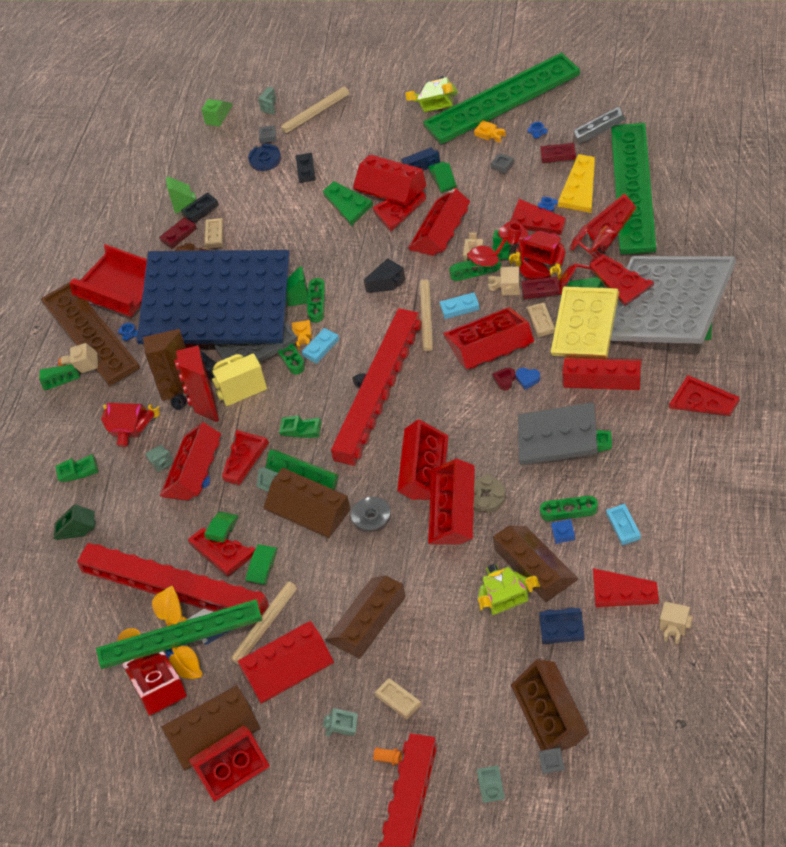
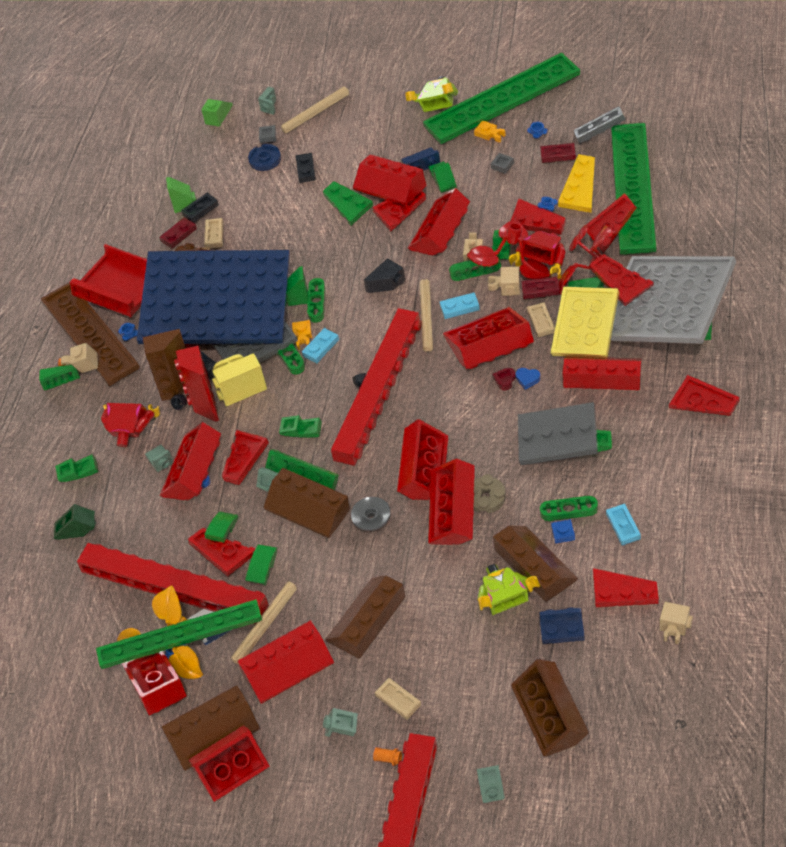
dark grey plate [538,747,565,774] -> none

